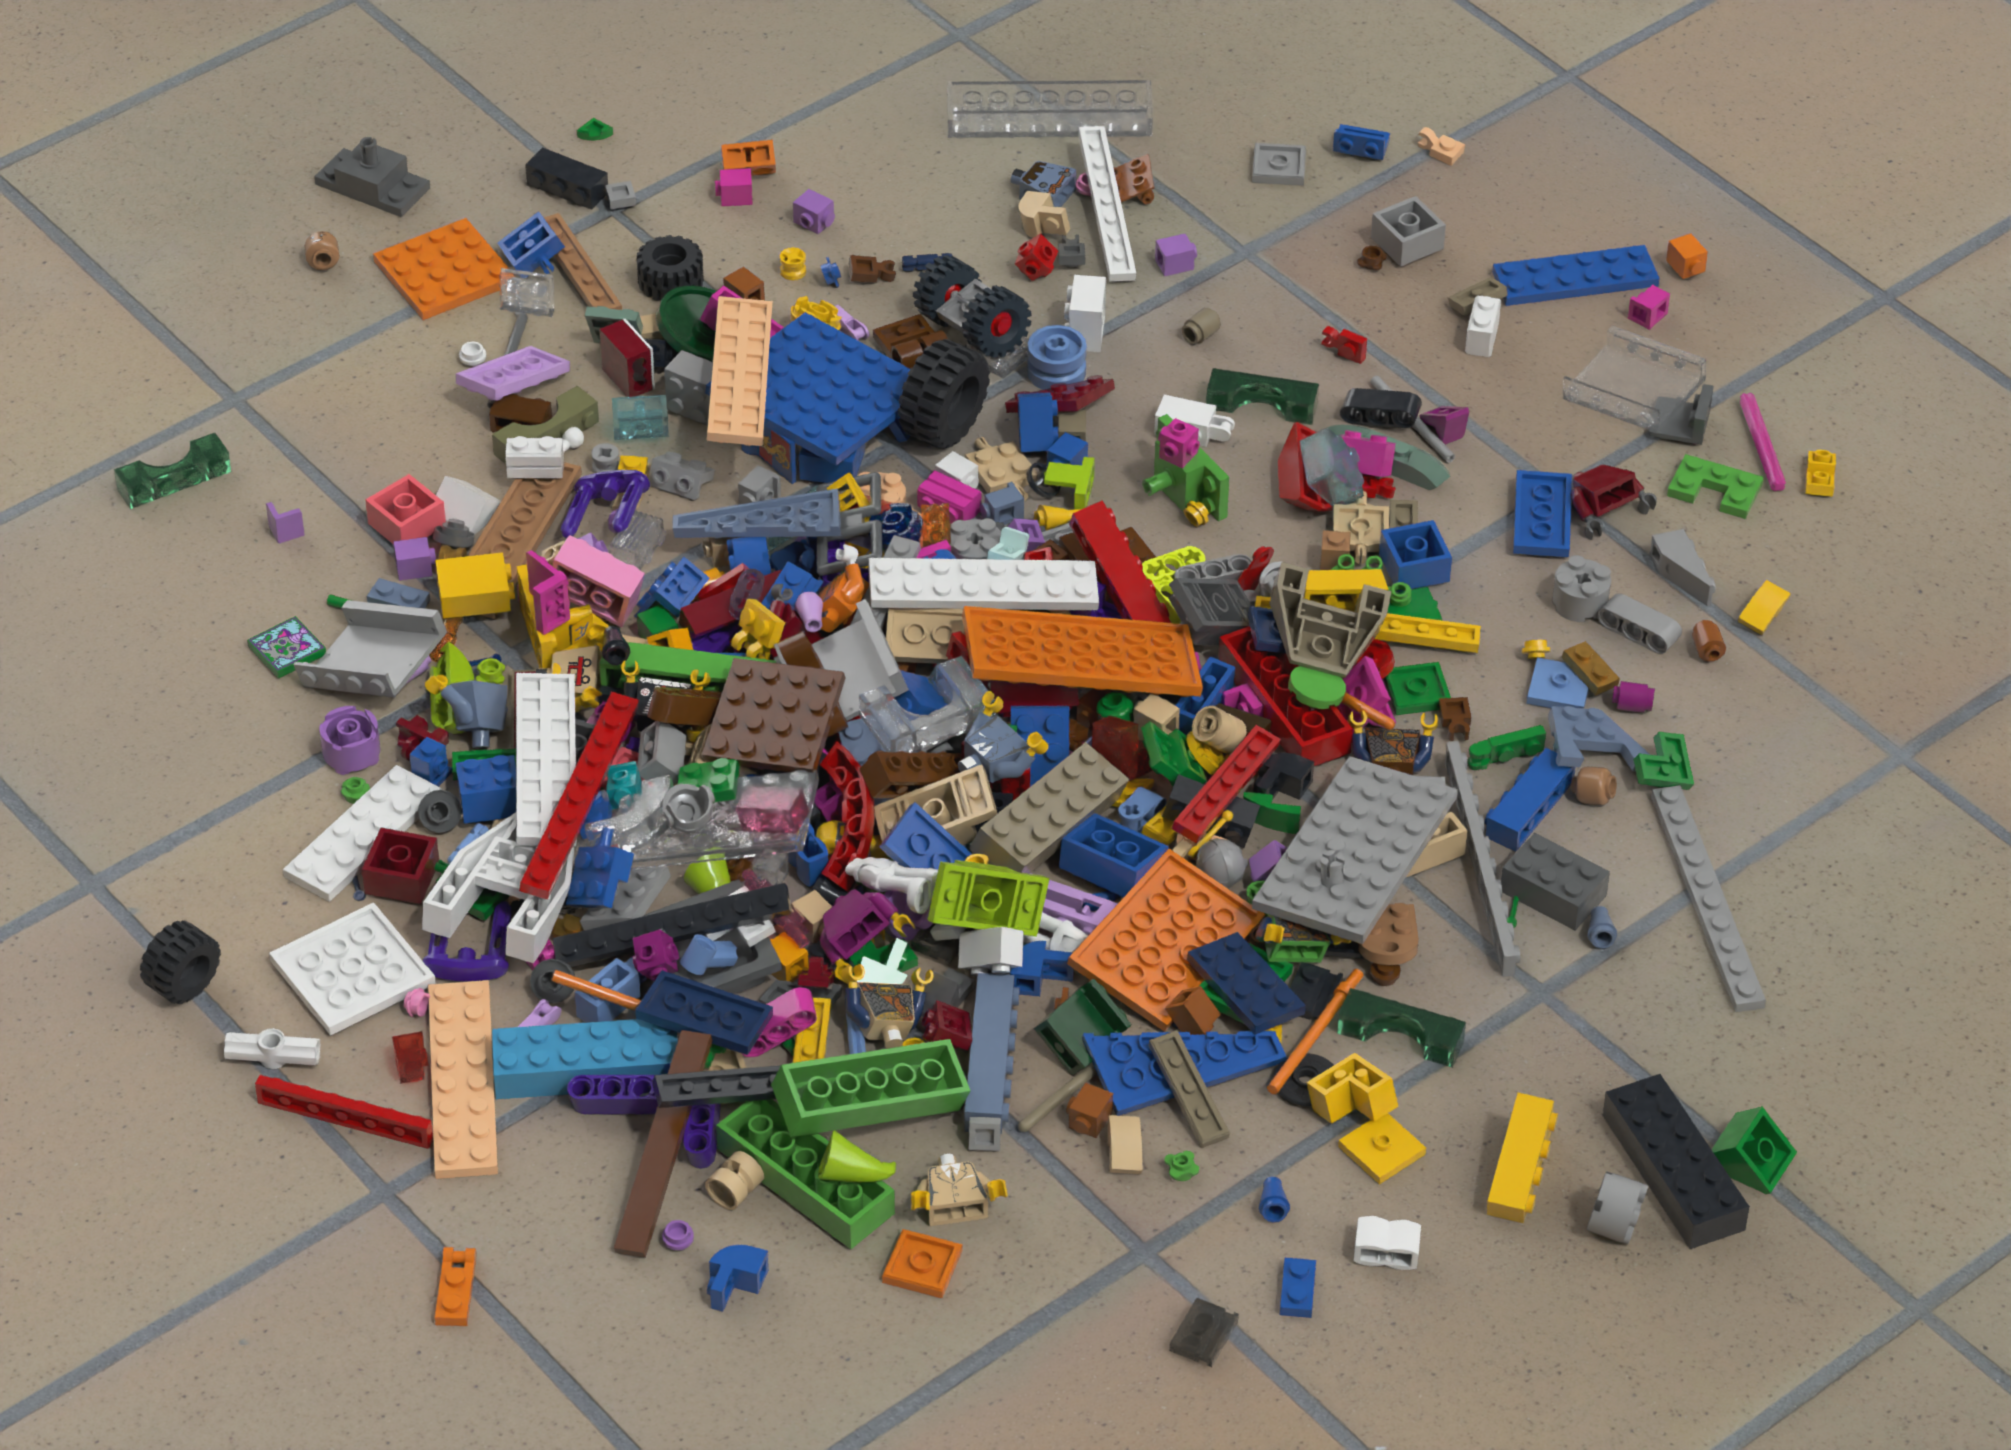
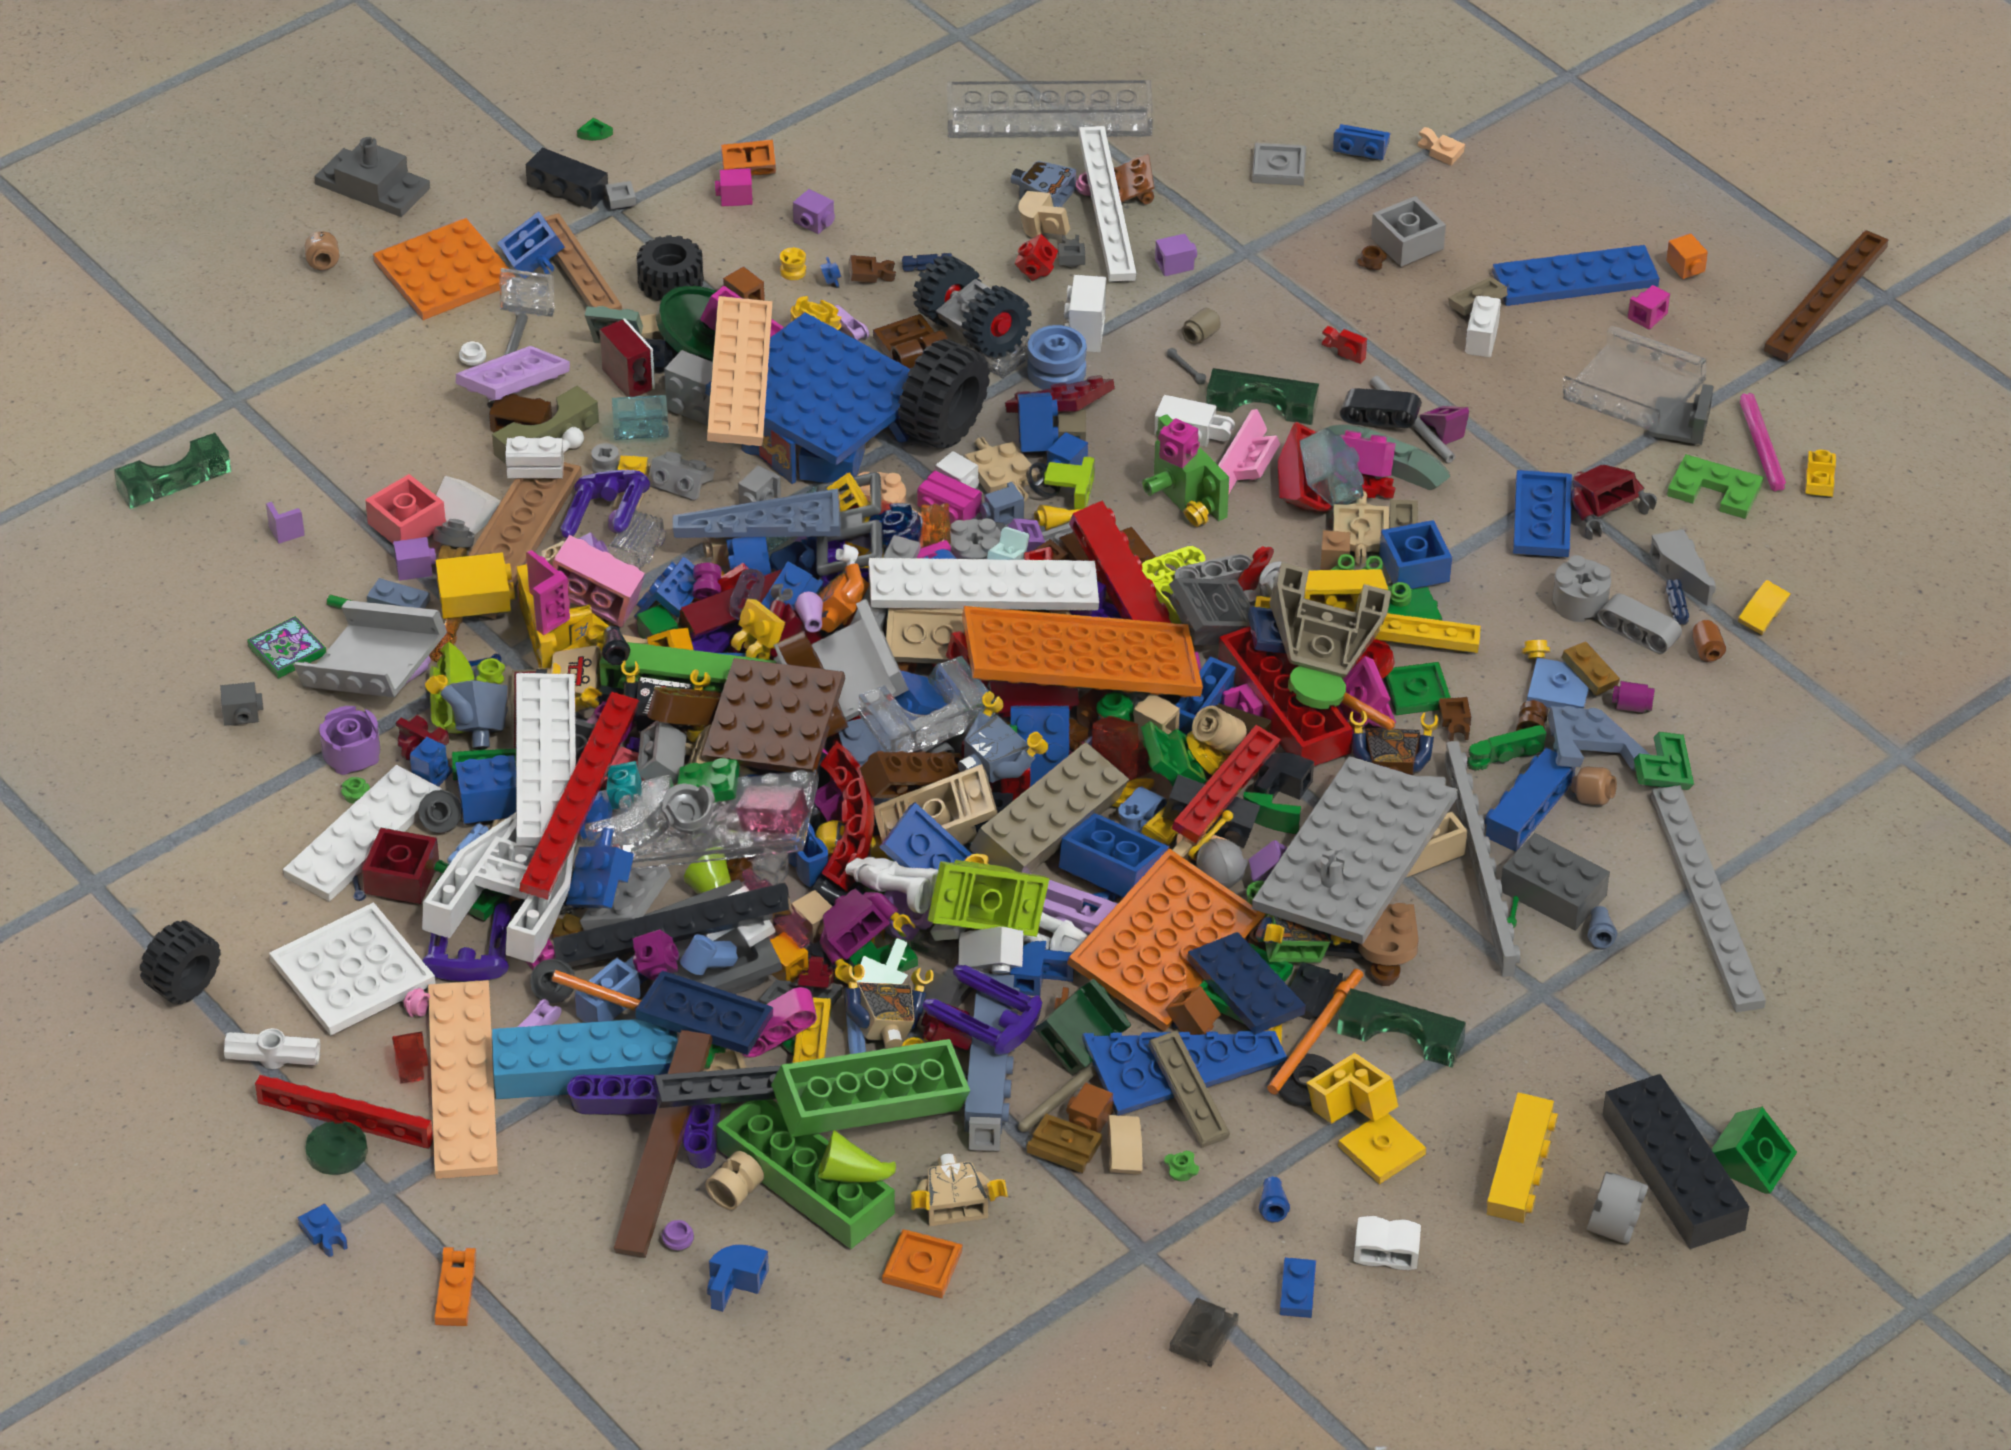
none -> dark grey brick [220,682,264,726]
none -> blue plate [298,1204,348,1257]
none -> clear green tile [305,1121,368,1175]
none -> magenta wheel [692,563,722,600]
none -> dark purple piece [922,965,1043,1055]
none -> pearl gold plate [1027,1113,1102,1173]
none -> dark grey hinge [1167,348,1206,384]
none -> bright pink bracket [1218,409,1280,493]
none -> reddish brown wheel [1516,700,1548,731]
none -> dark blue axle [1666,579,1689,625]
none -> reddish brown plate [1764,230,1889,361]

